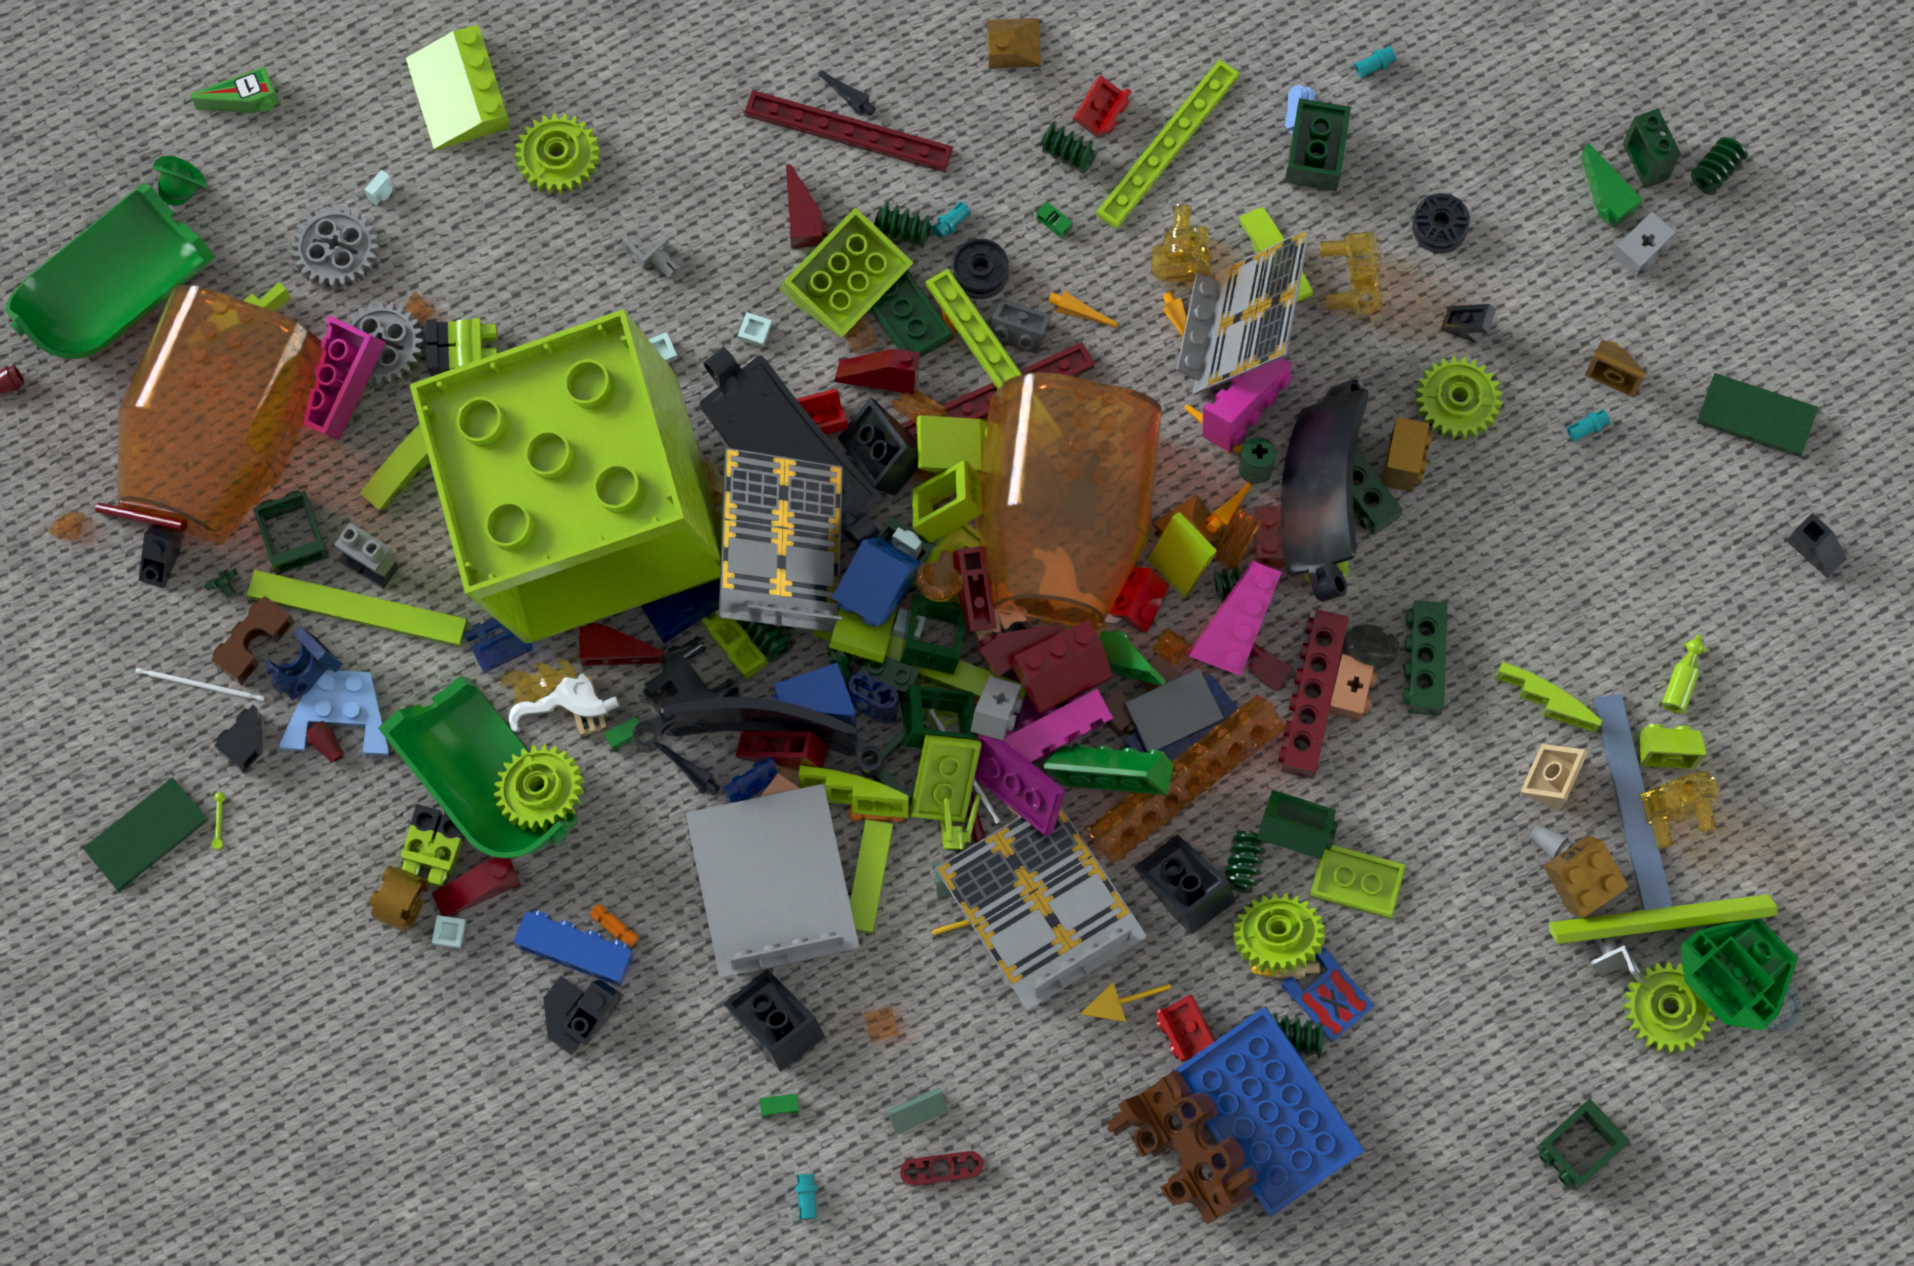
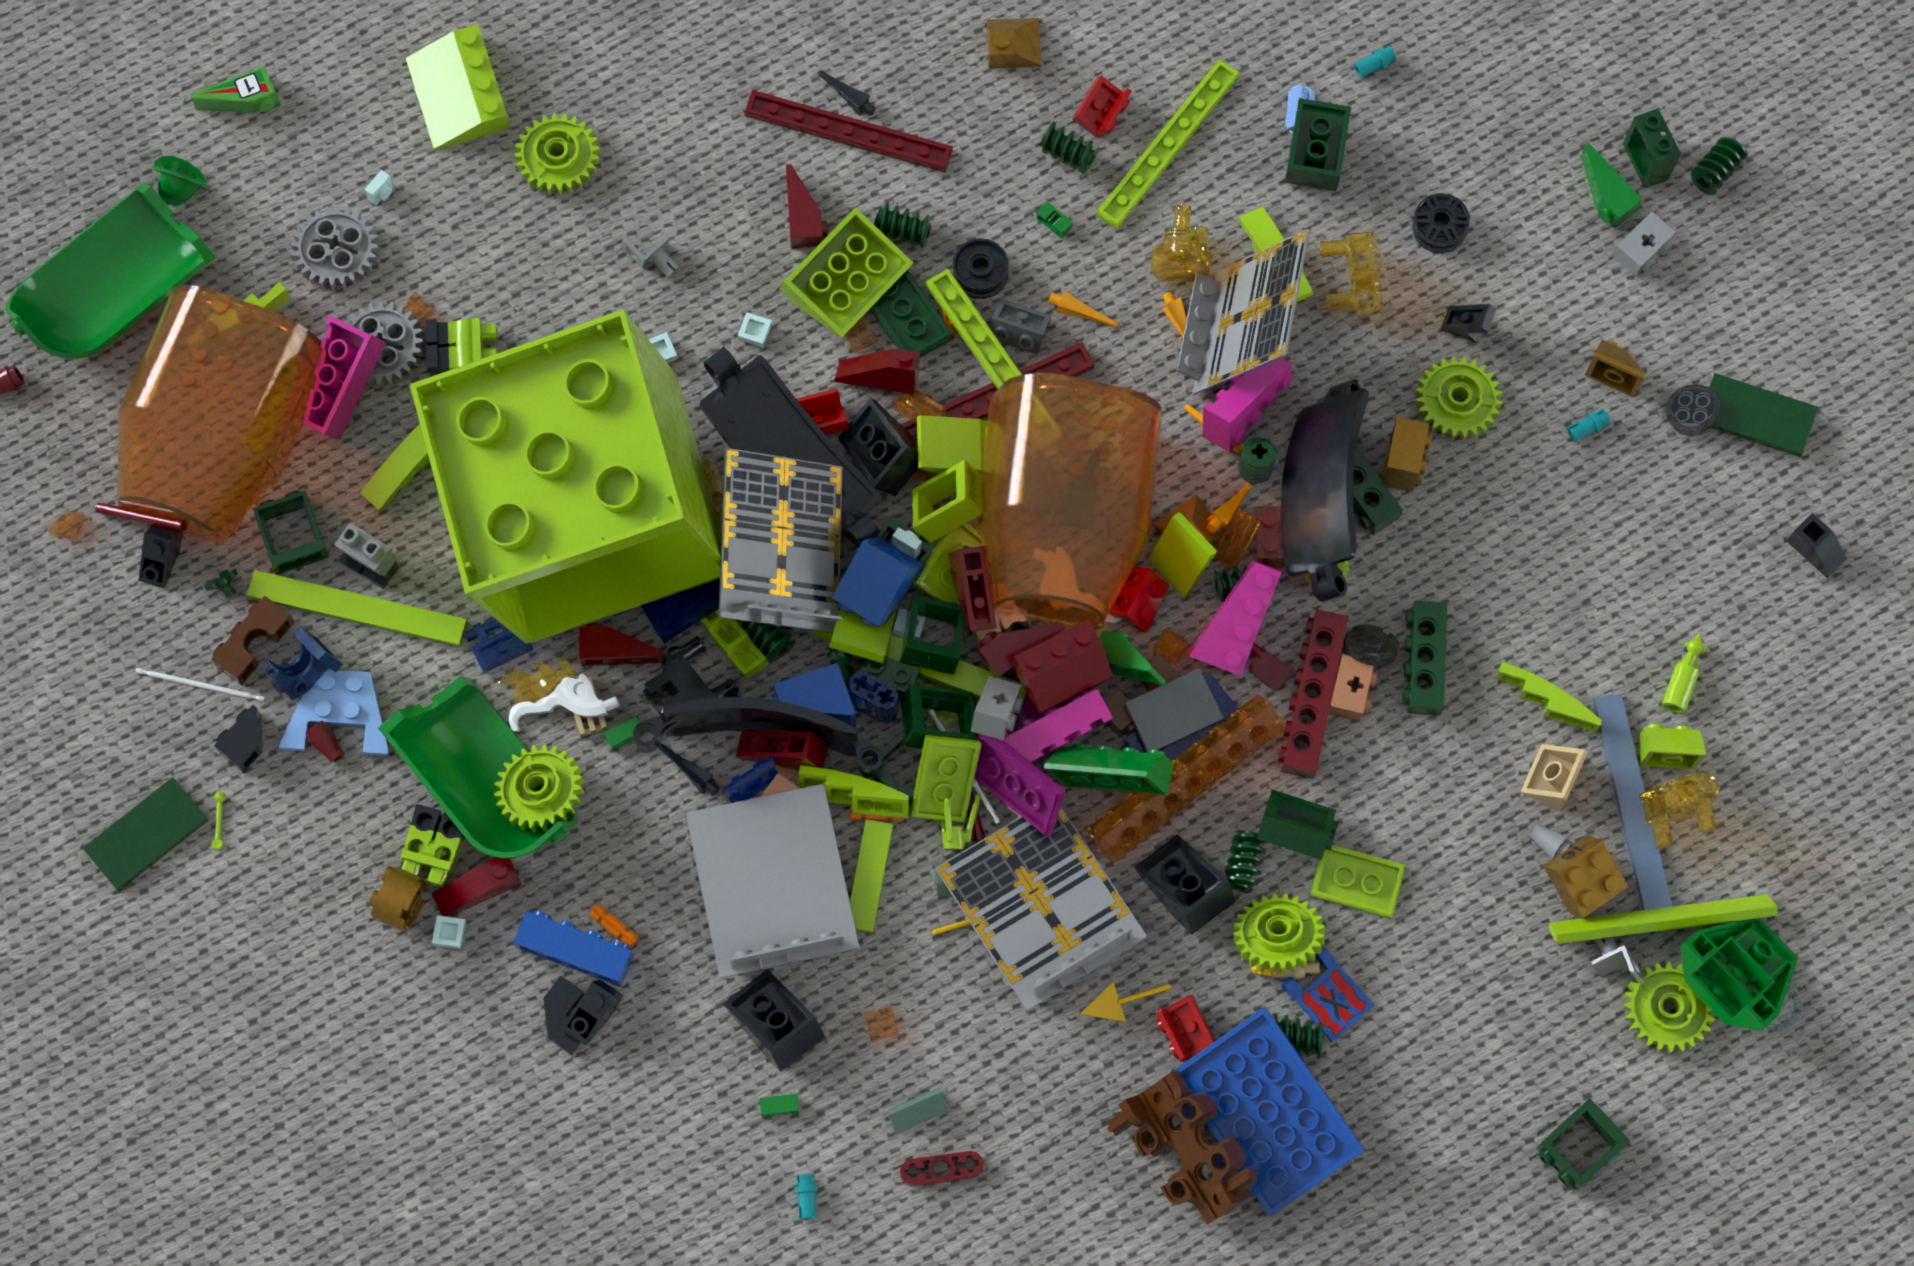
clear orange hair [916,550,964,602] -> none
teal pin [931,201,971,239] -> none
none -> tile [1666,384,1721,436]

